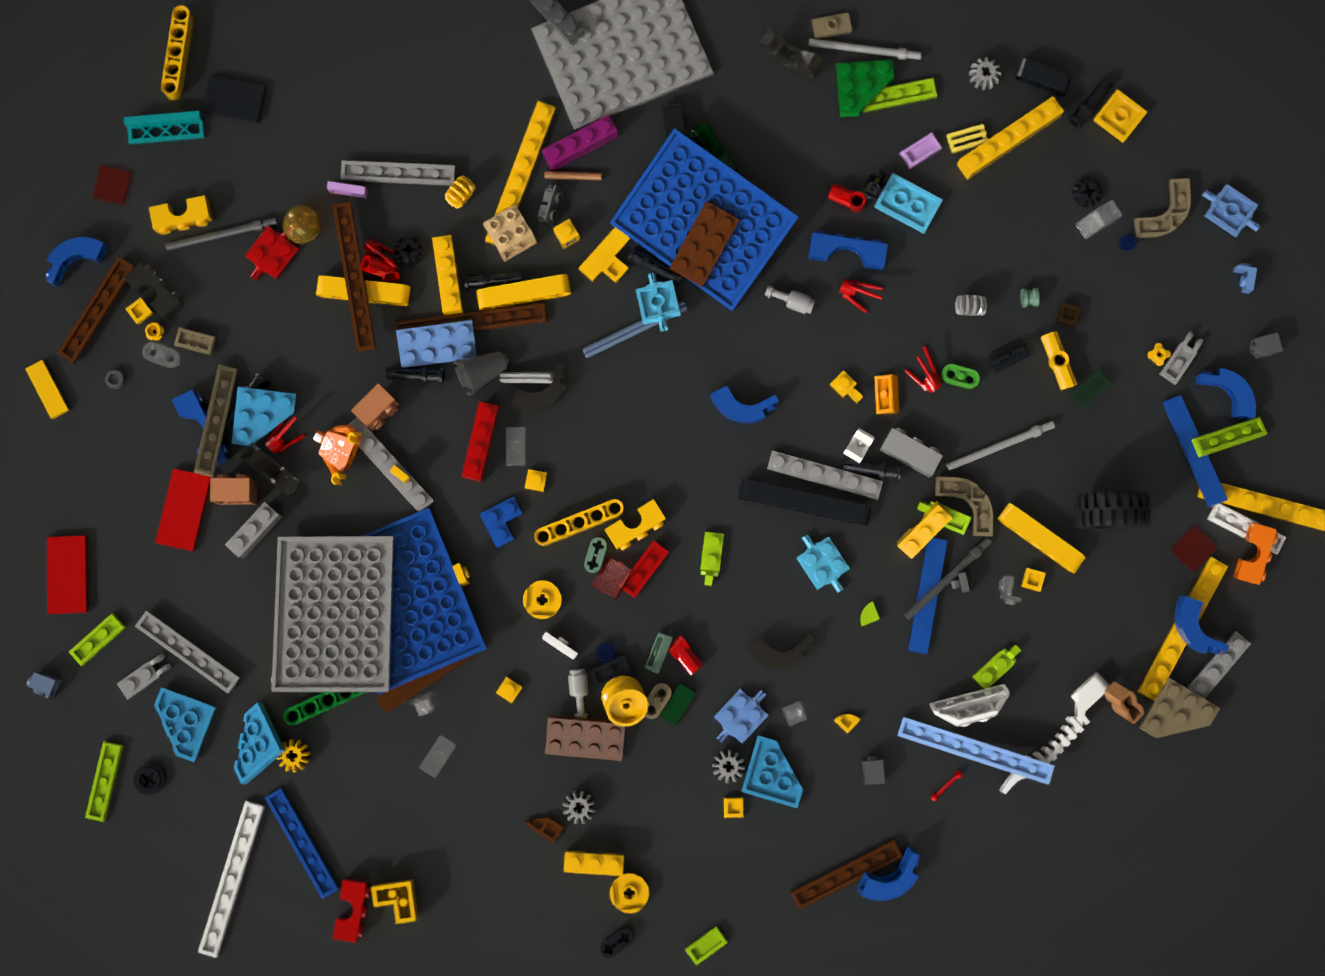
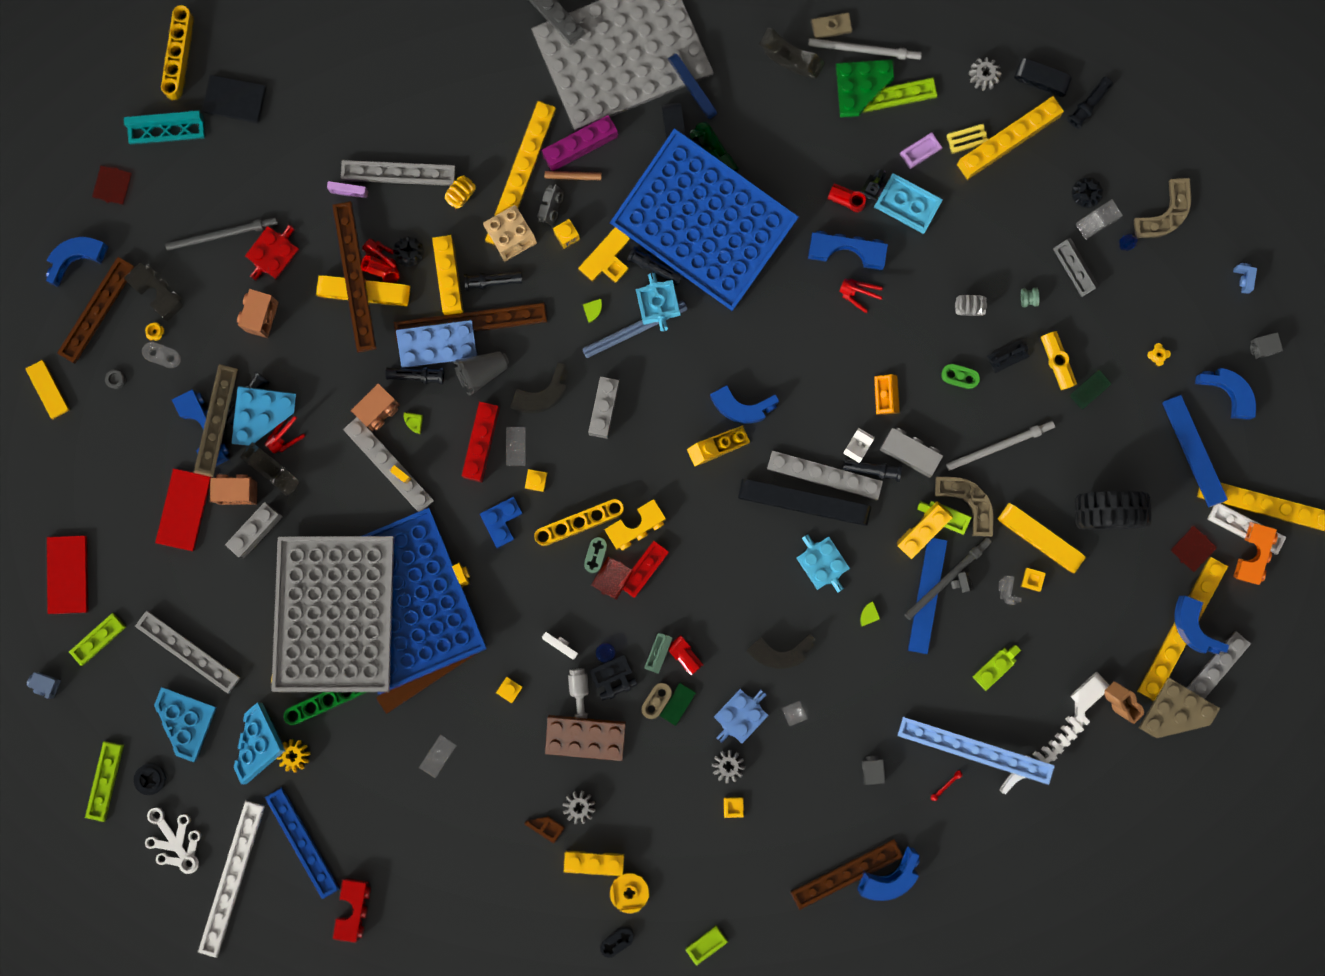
light grey hinge [117,654,172,700] -> none
yellow plate [126,298,154,325] -> none
yellow arch [149,195,213,235] -> none
dark tan plate [174,327,217,356] -> none
clear yellow cylinder [282,204,321,244] -> none
torso [313,425,363,485] -> none
yellow brick [371,879,419,924] -> none
clear piece [409,692,435,716] -> none
yellow beam [476,274,571,311] -> none
light grey axle [500,372,554,383] -> none
yellow plate [523,580,562,619] -> none
yellow wheel [601,676,648,726] -> none
reddish brown plate [669,201,740,287] -> none
lime hinge [700,532,724,586] -> none
dark azure plate [741,735,803,809] -> none
light grey piece [765,285,815,314] -> none
yellow plate [830,370,863,403] -> none
yellow tile [834,714,861,733] -> none
red plant [905,346,943,394] -> none
white wedge [930,684,1010,727] -> none
dark brown plate [1056,302,1081,327] -> none
yellow plate [1093,89,1147,143] -> none
light grey hinge [1159,332,1203,385] -> none
lime tile [1191,417,1268,458] -> none
medium blue plate [1202,184,1261,237] -> none
none -> white plant [145,807,201,874]
none -> nougat brick [237,289,279,338]
none -> lime tile [404,413,423,434]
none -> lime tile [583,299,602,323]
none -> light grey brick [588,376,620,439]
none -> dark blue beam [668,53,717,119]
none -> yellow slope [687,425,750,467]
none -> dark grey plate [1053,238,1100,297]

